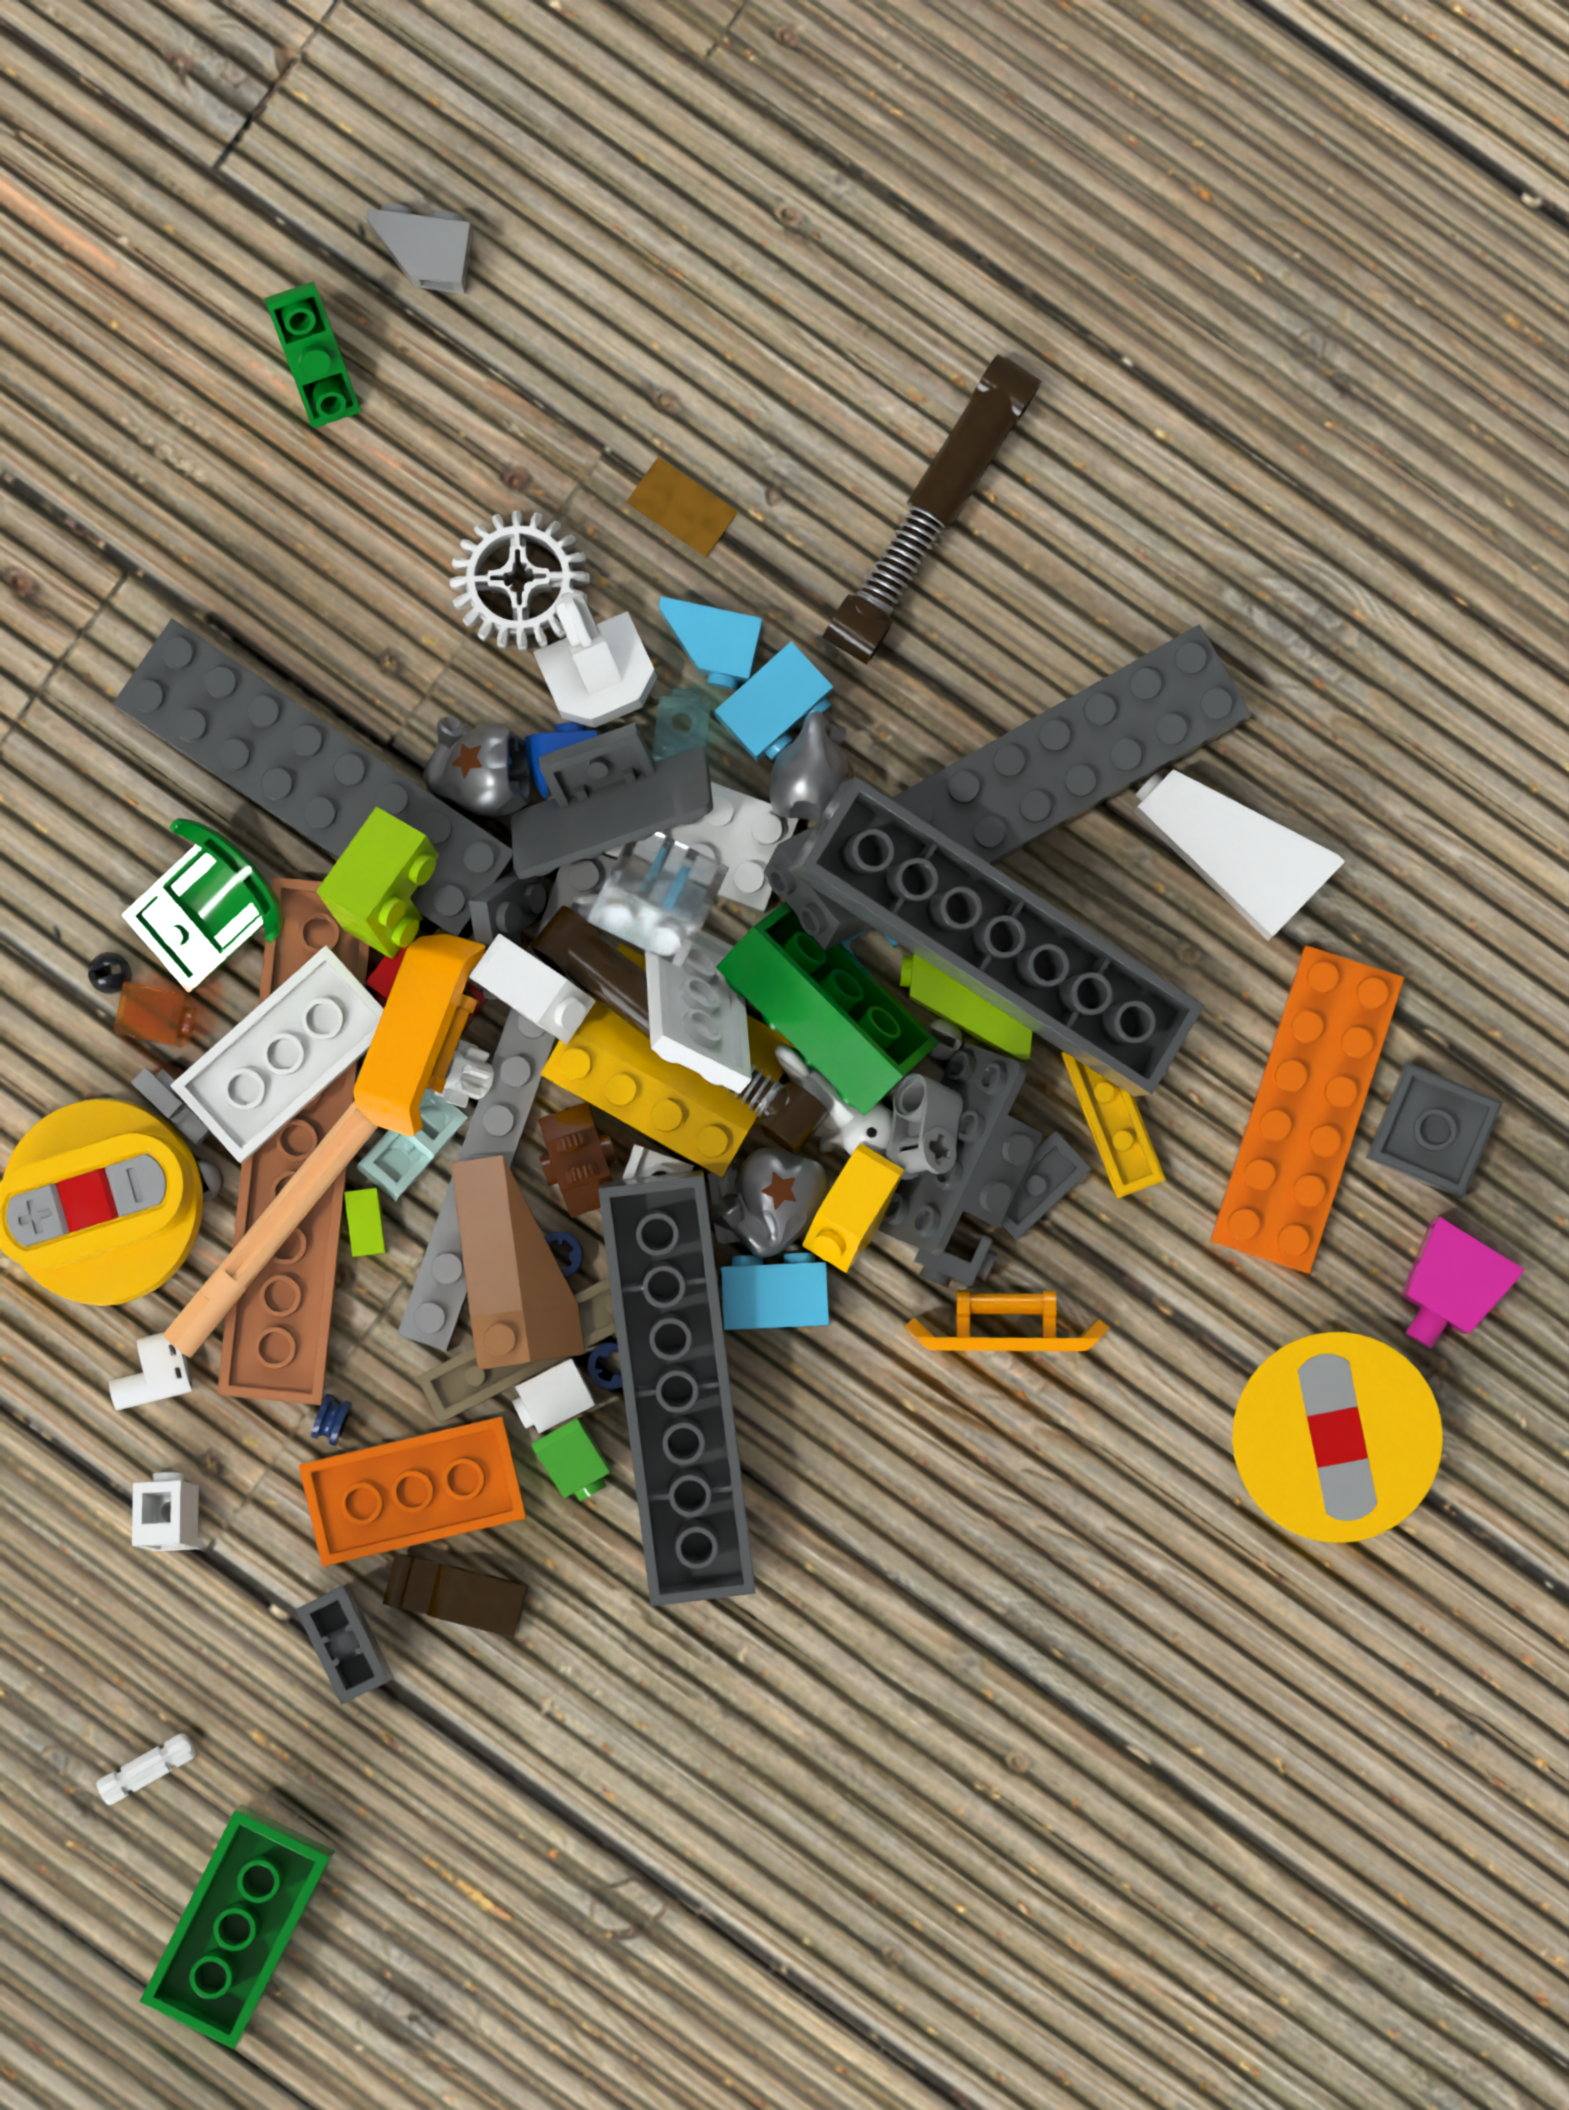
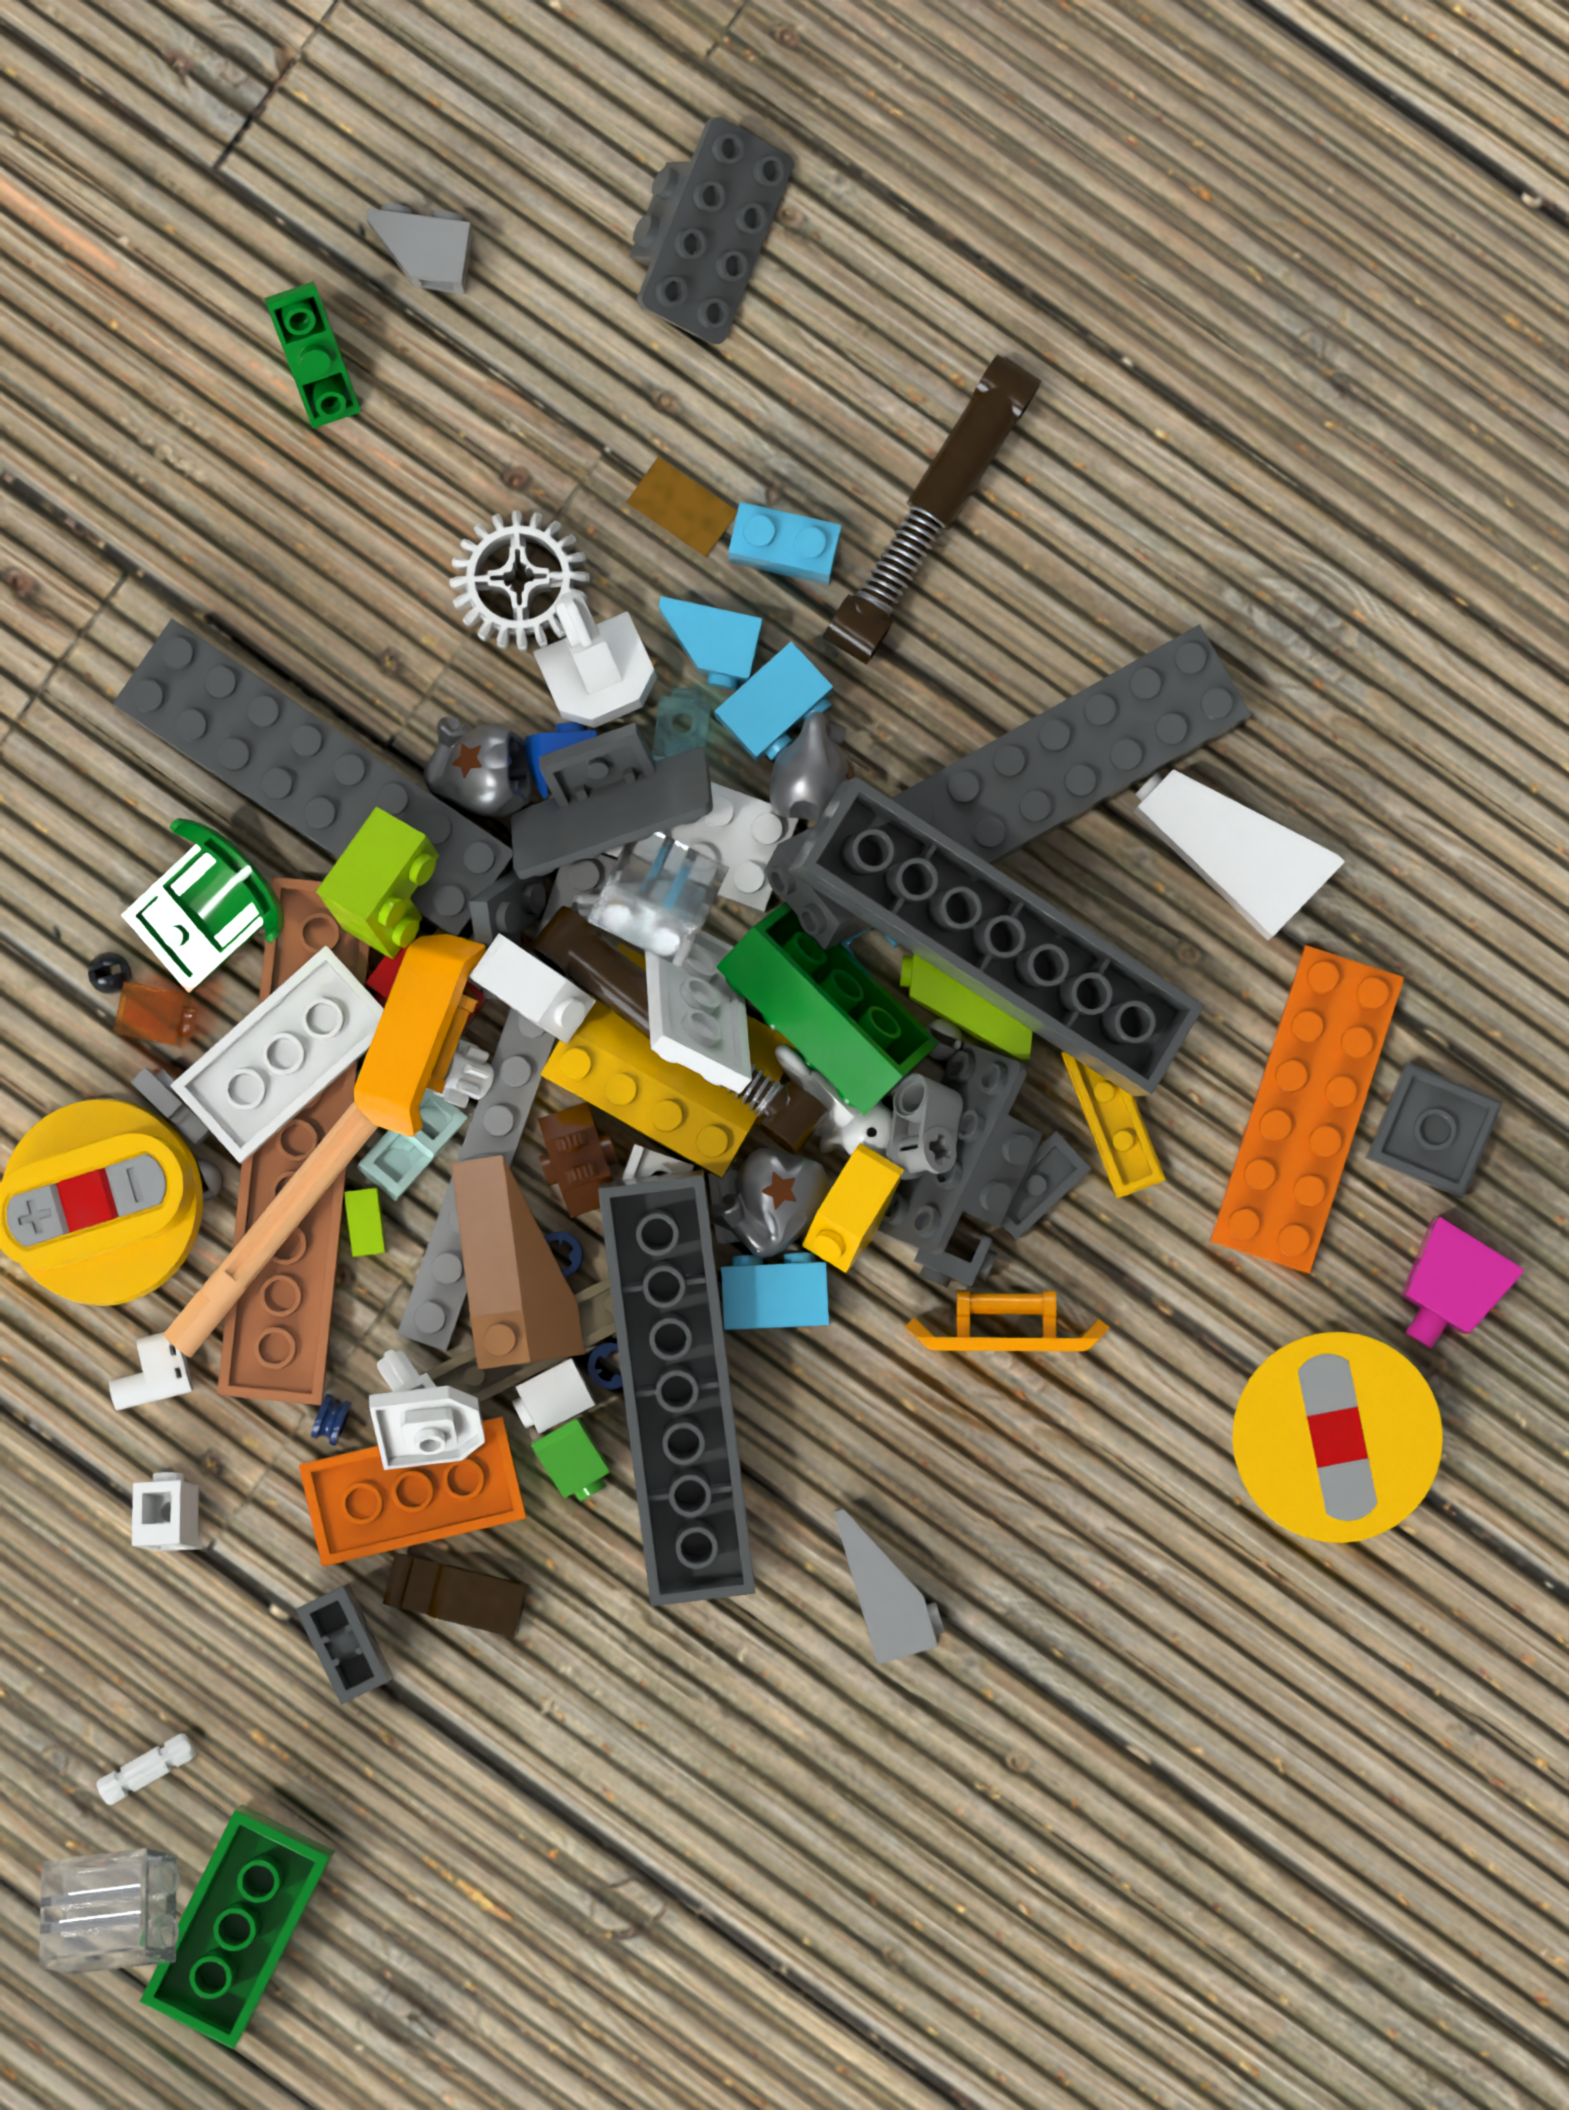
none -> clear brick [39,1848,179,1974]
none -> white piece [369,1349,485,1470]
none -> dark grey bracket [629,117,793,344]
none -> medium azure brick [728,502,841,585]
none -> light grey slope [833,1508,945,1664]

